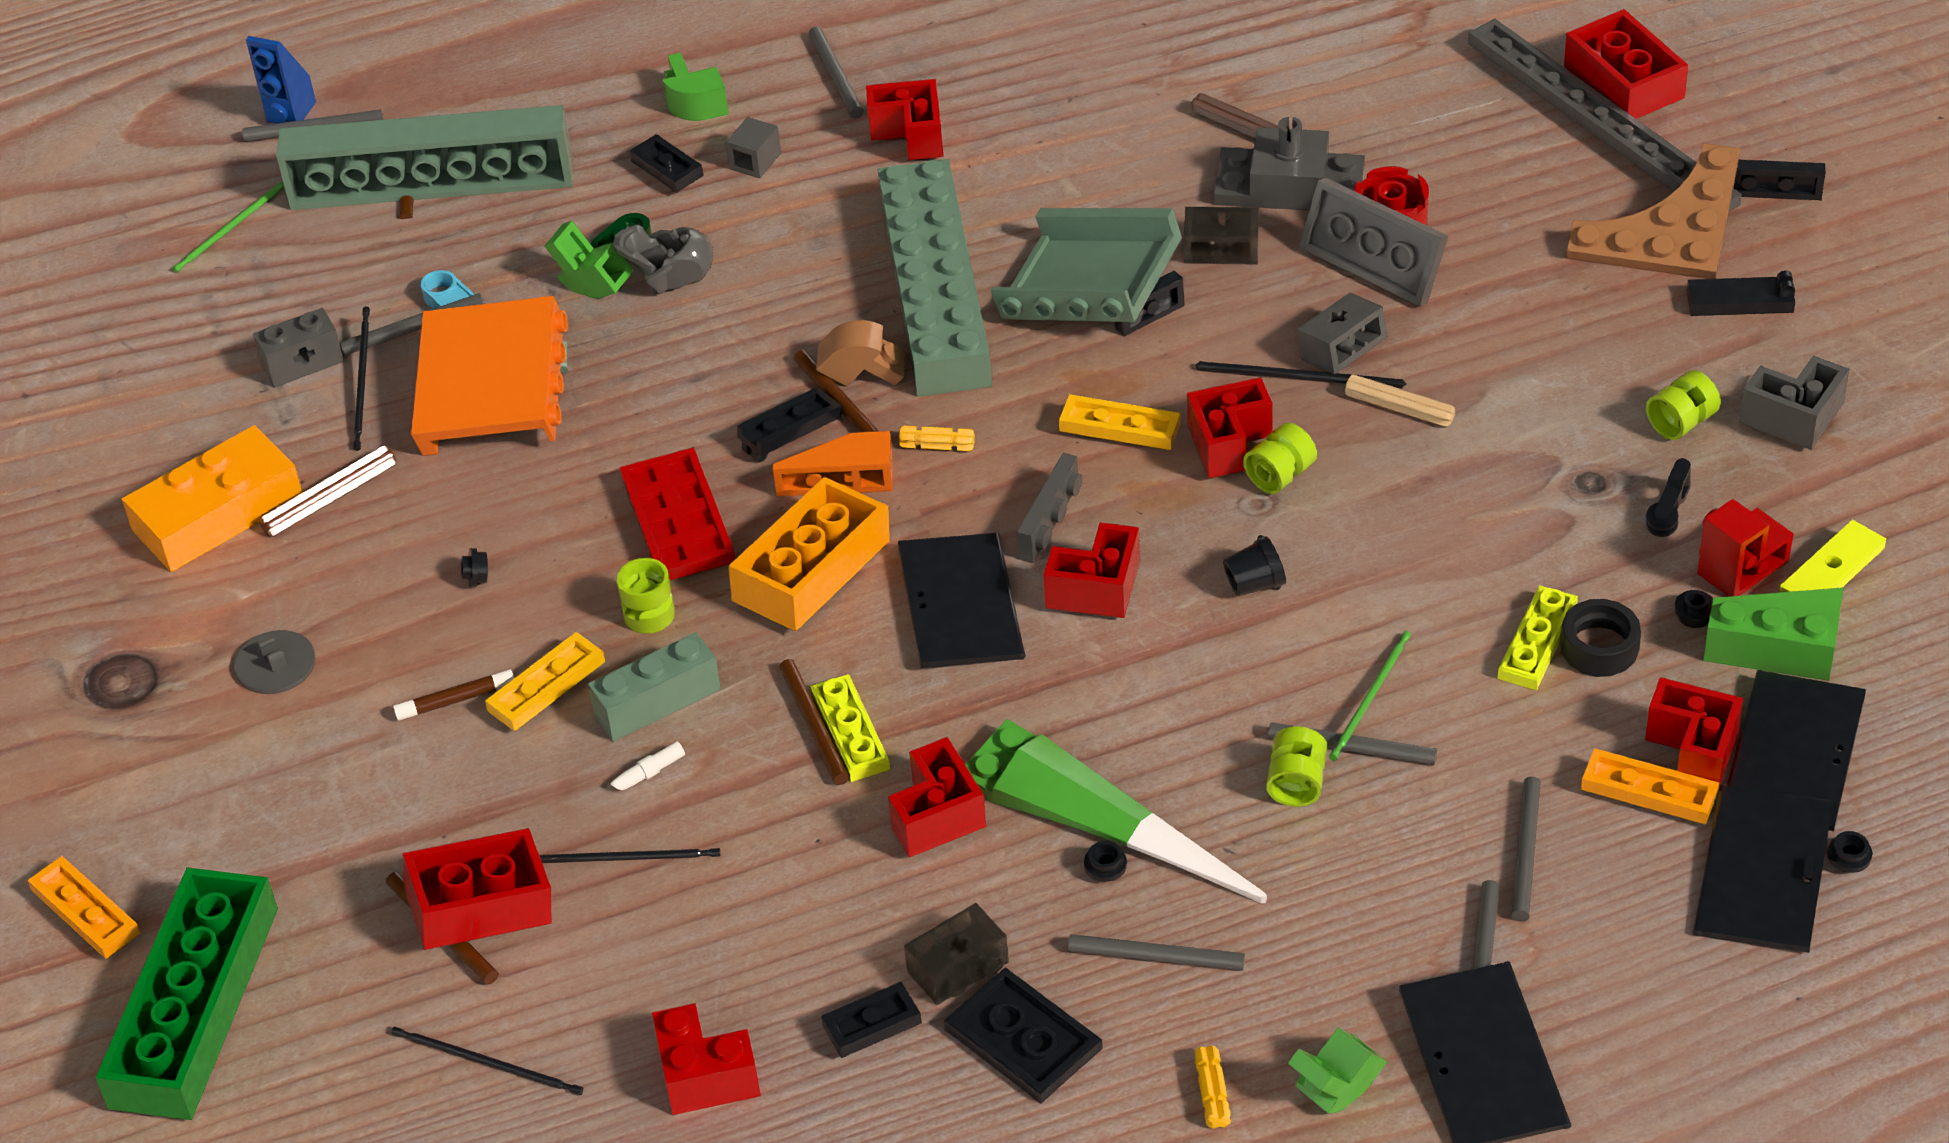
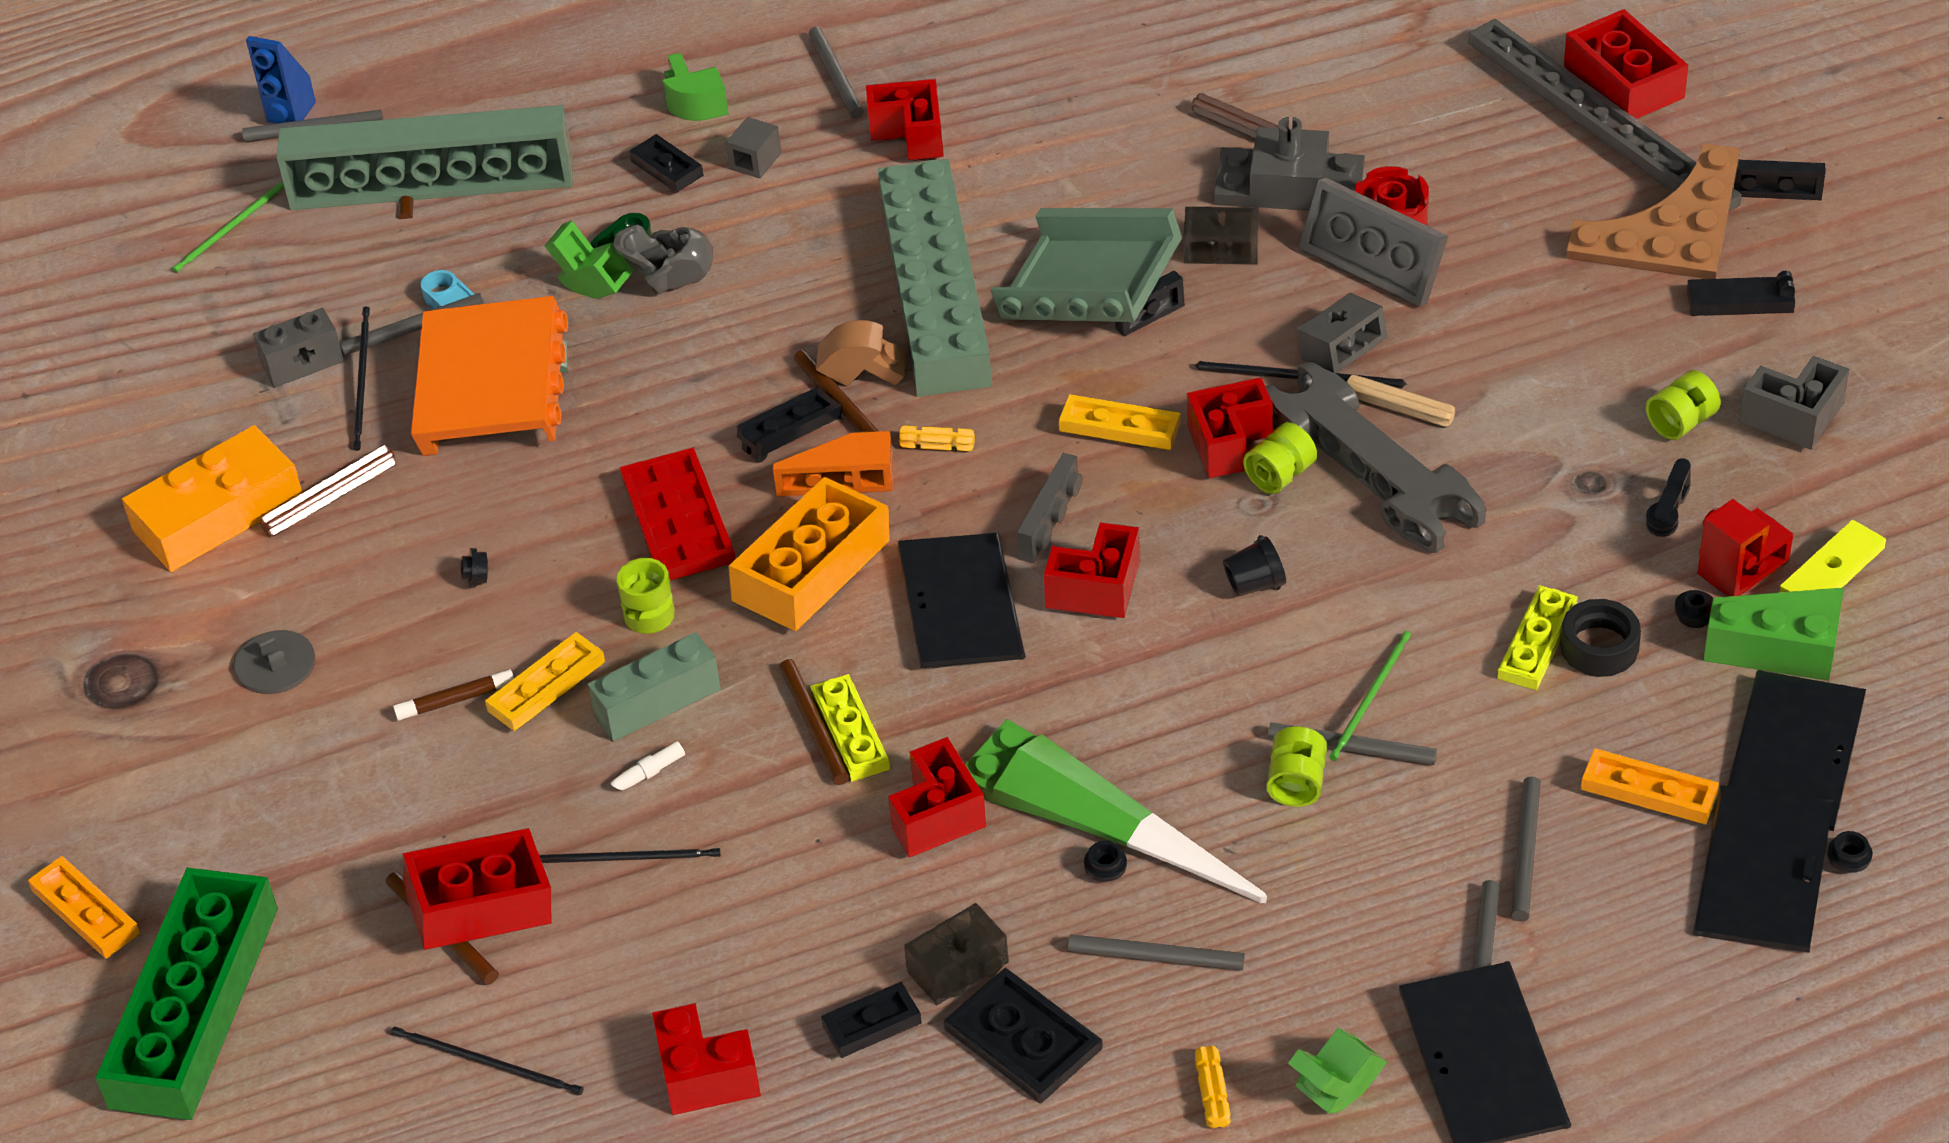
red brick [1645,677,1743,791] -> none
none -> dark grey piece [1265,362,1486,553]

